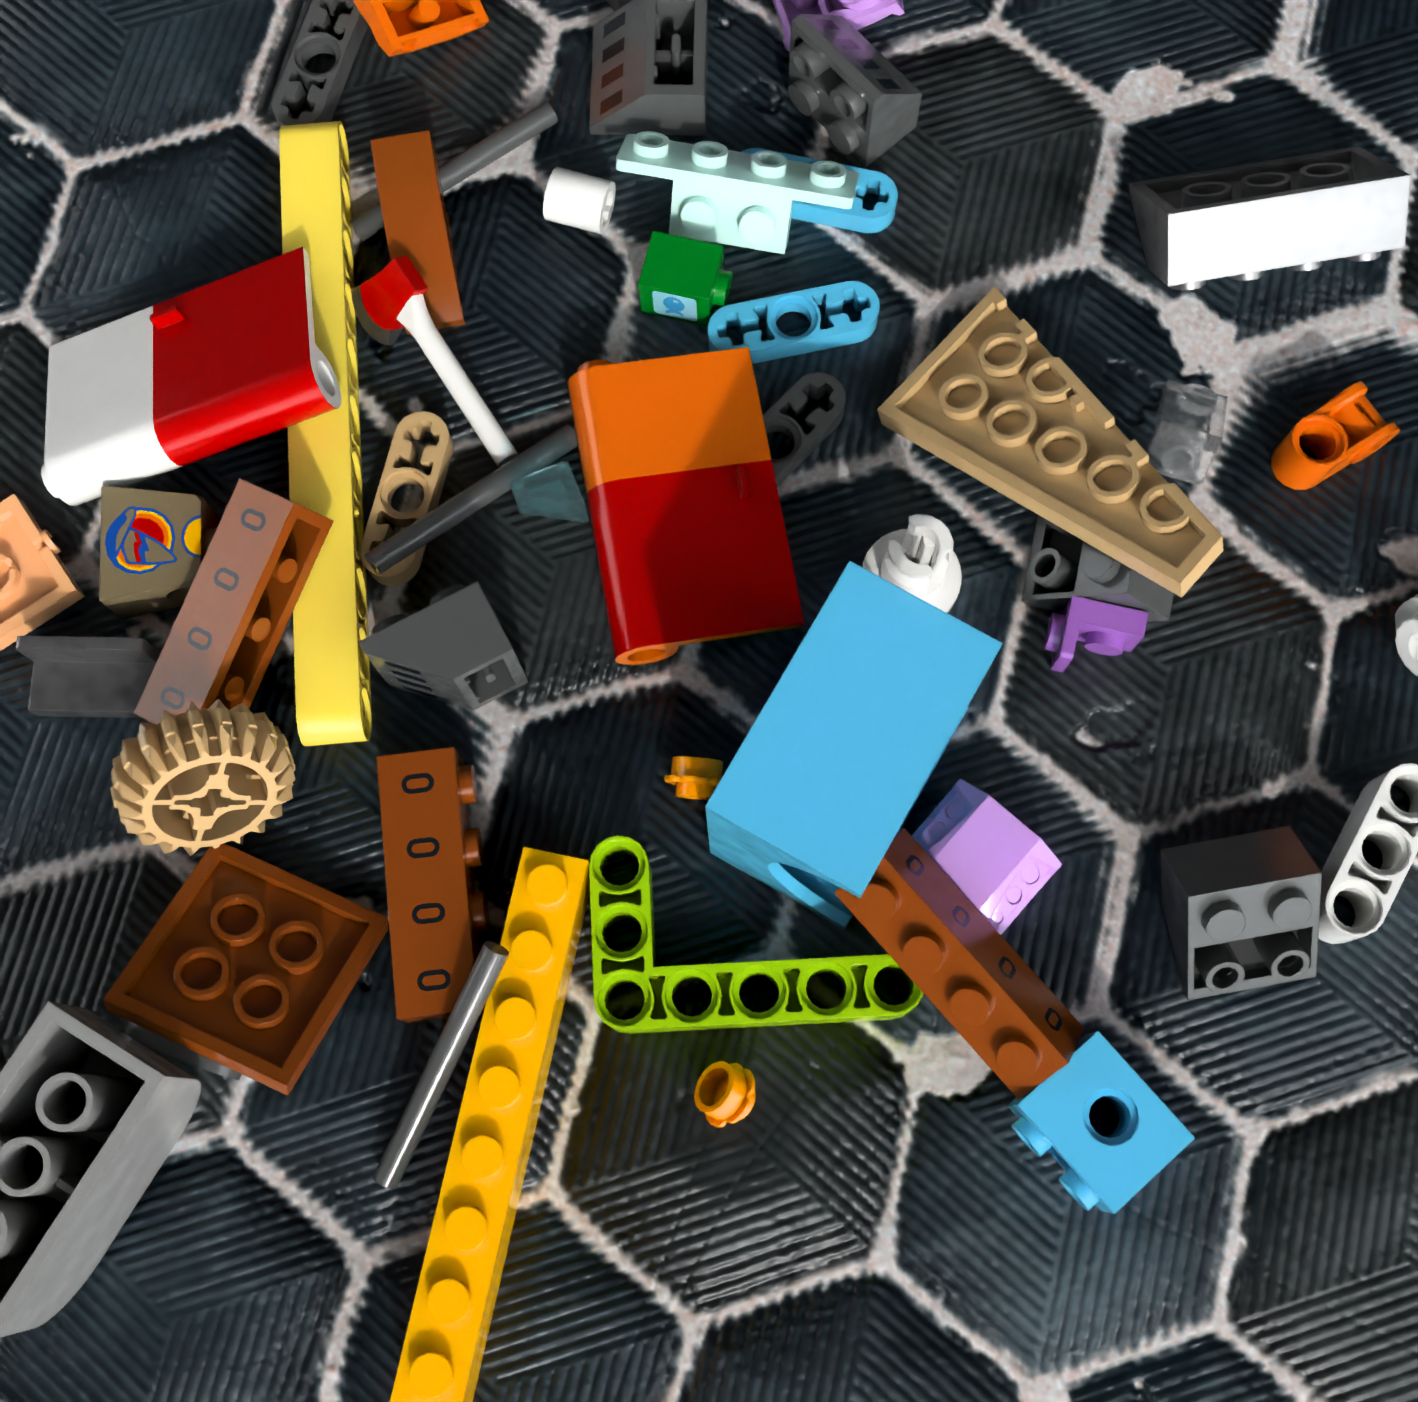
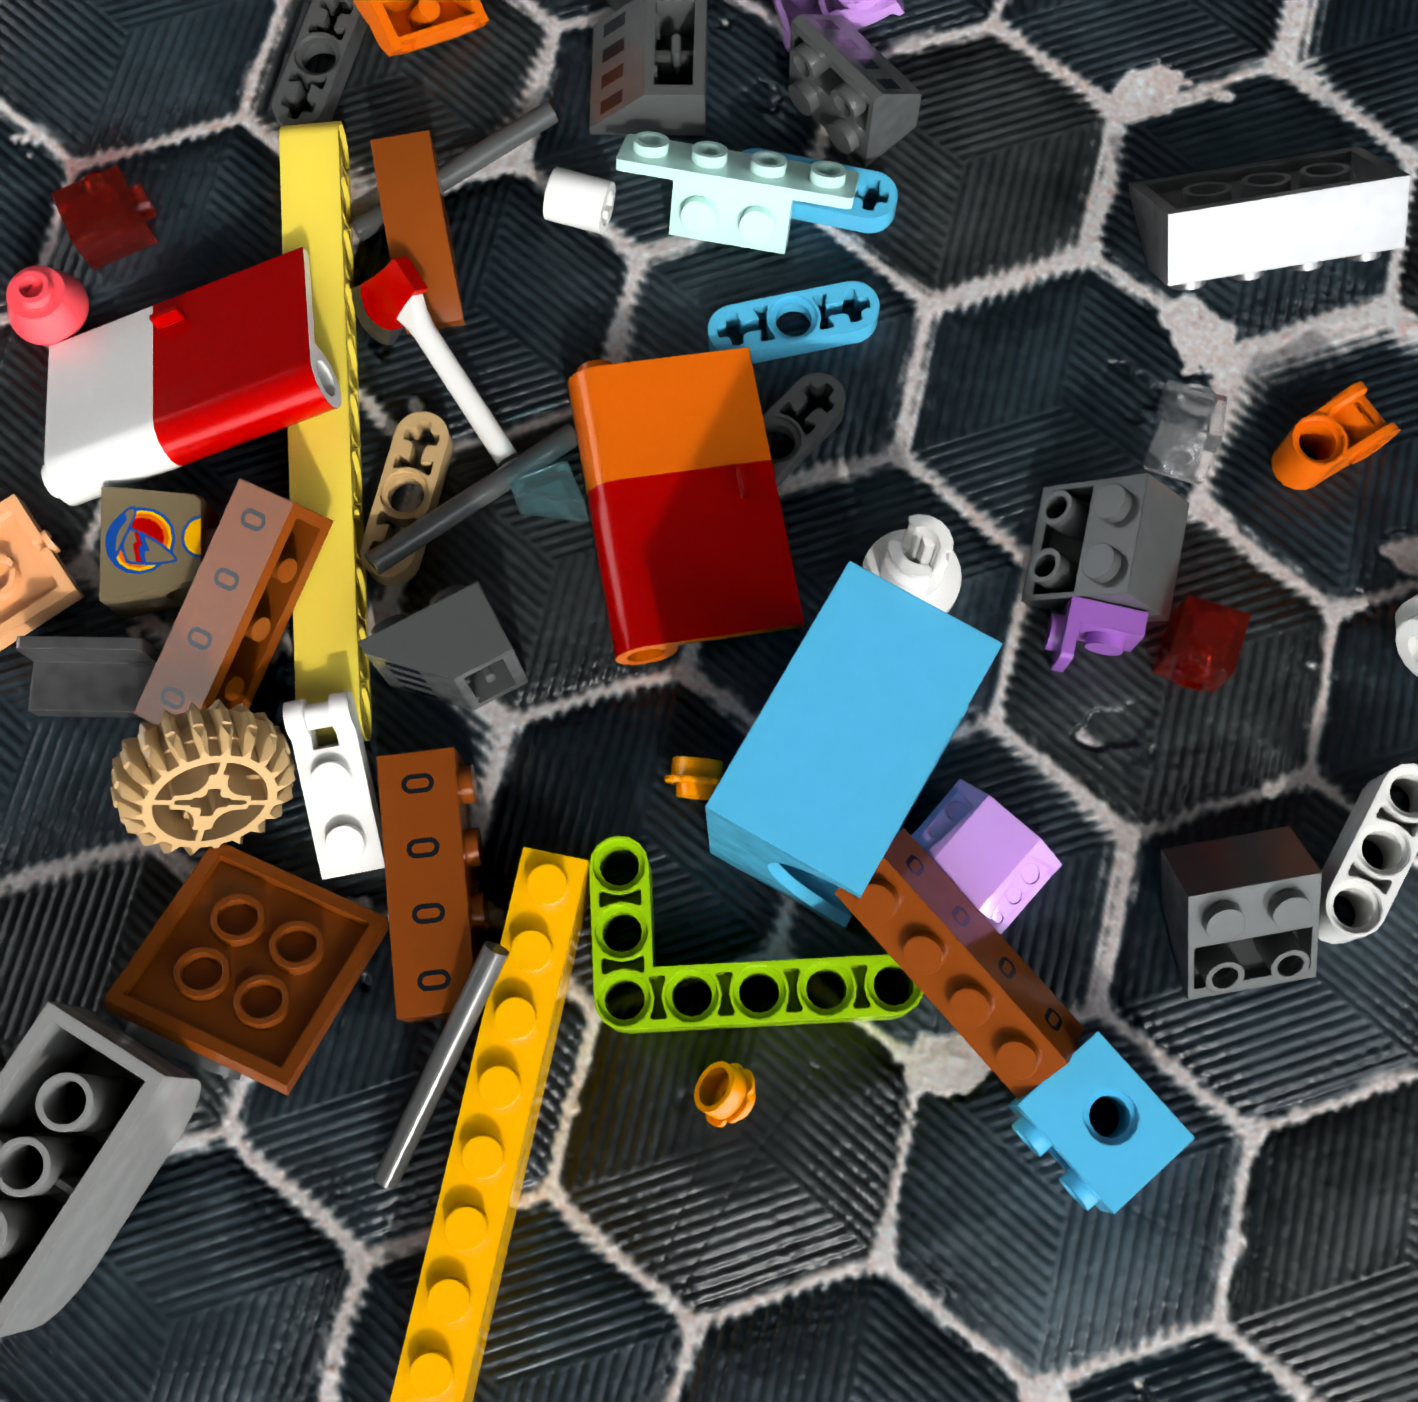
green brick [638,231,733,327] -> none
tan wing [877,286,1223,598] -> none
none -> coral cone [6,265,89,346]
none -> clear red brick [51,165,158,271]
none -> white plate [283,690,385,880]
none -> clear red brick [1153,594,1251,693]

